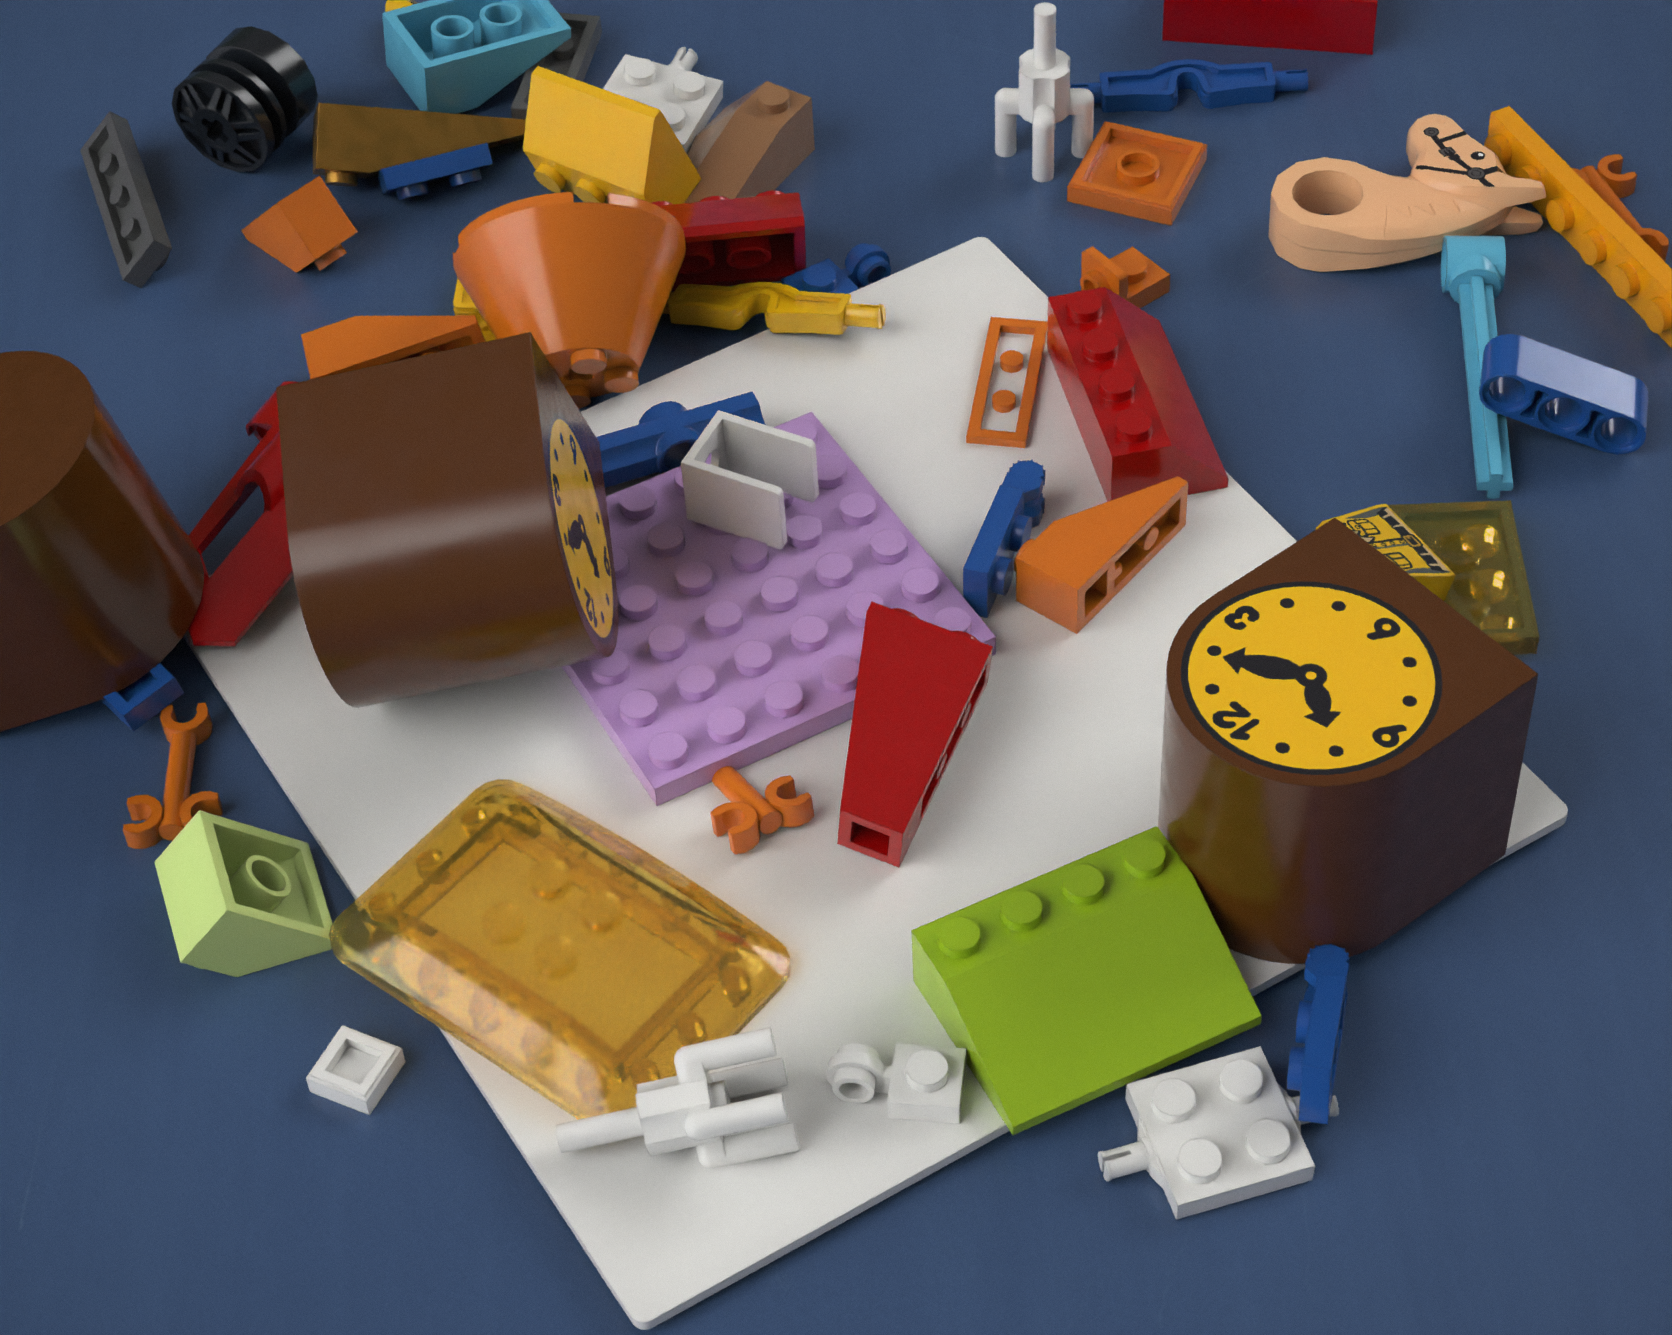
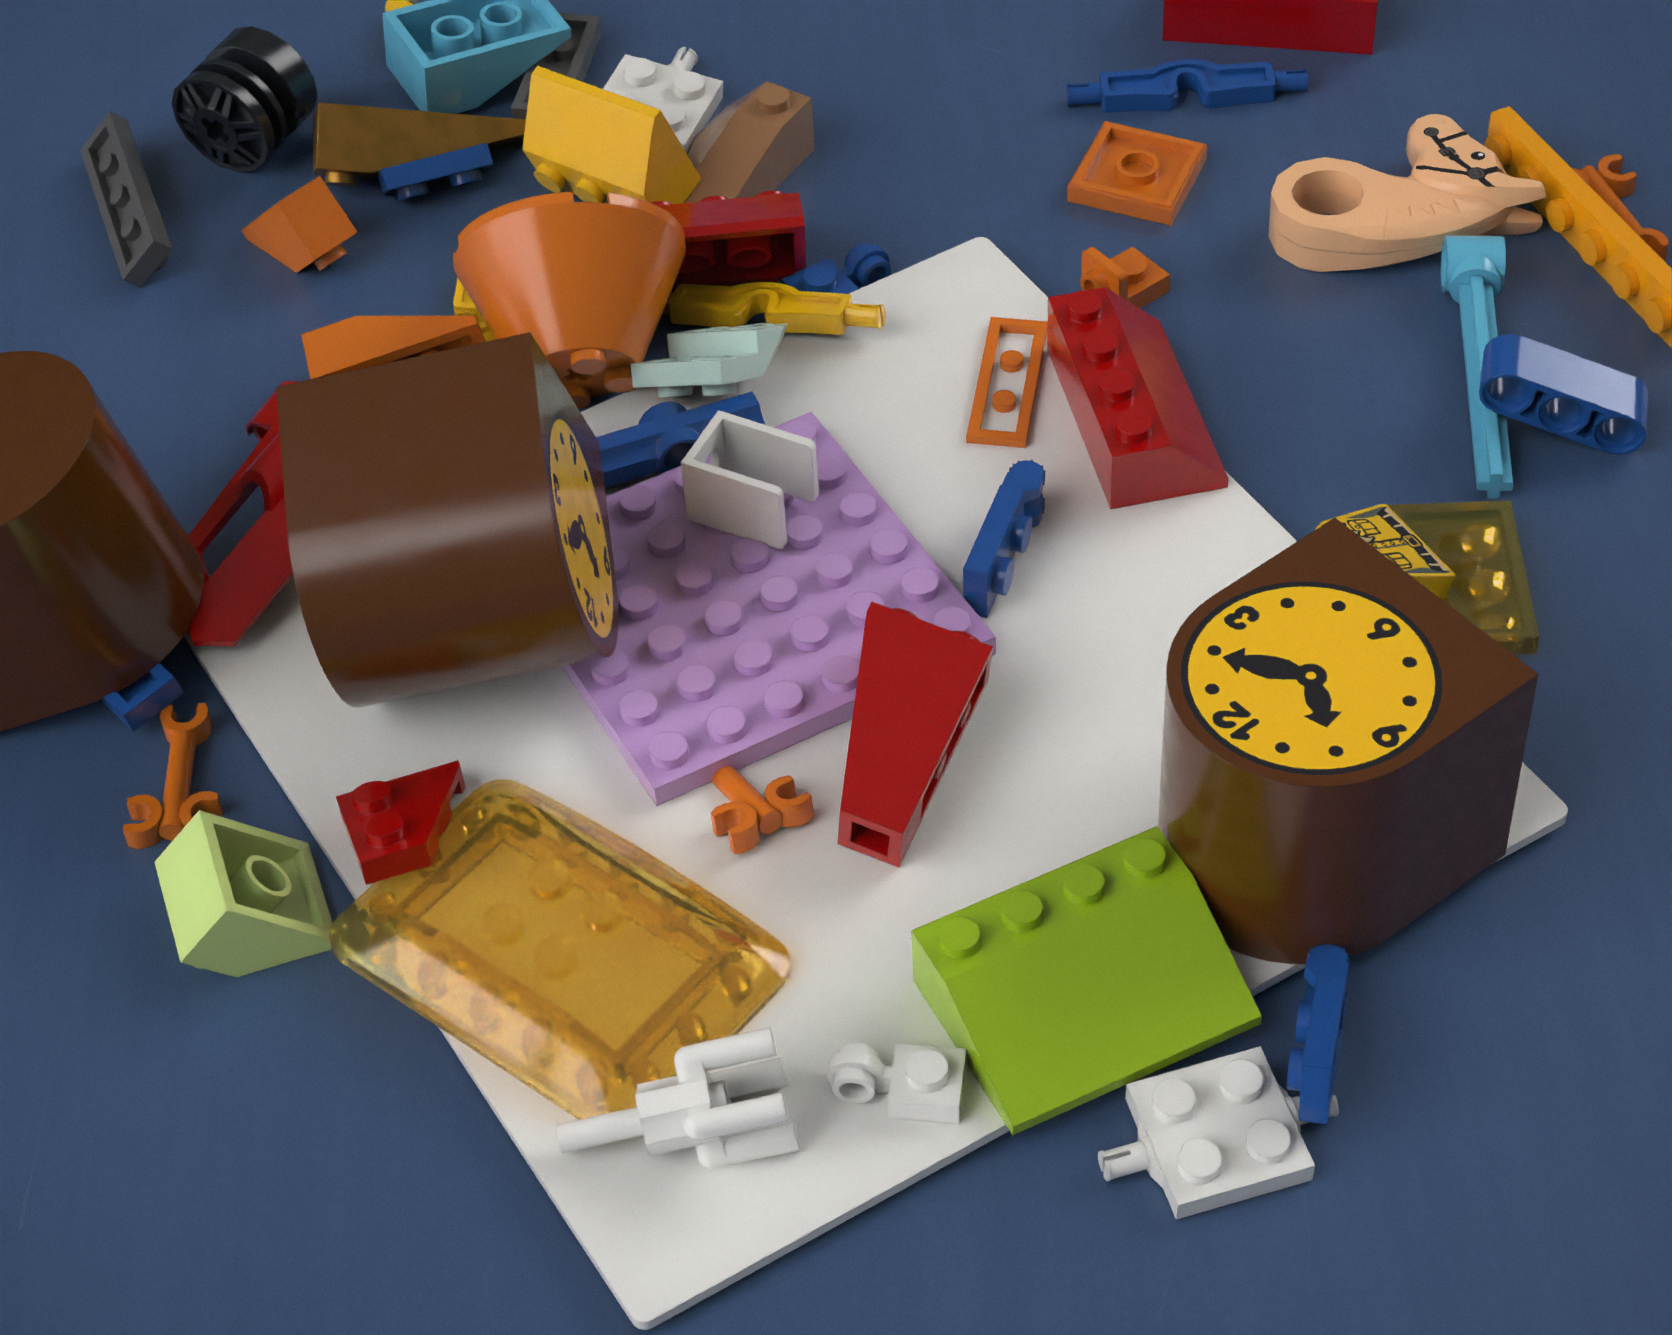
white tile [306,1025,405,1115] -> none
white plant [995,2,1094,182] -> none
orange slope [1014,476,1188,634] -> none
none -> red wing [336,760,466,885]
none -> light aqua plate [630,323,788,397]

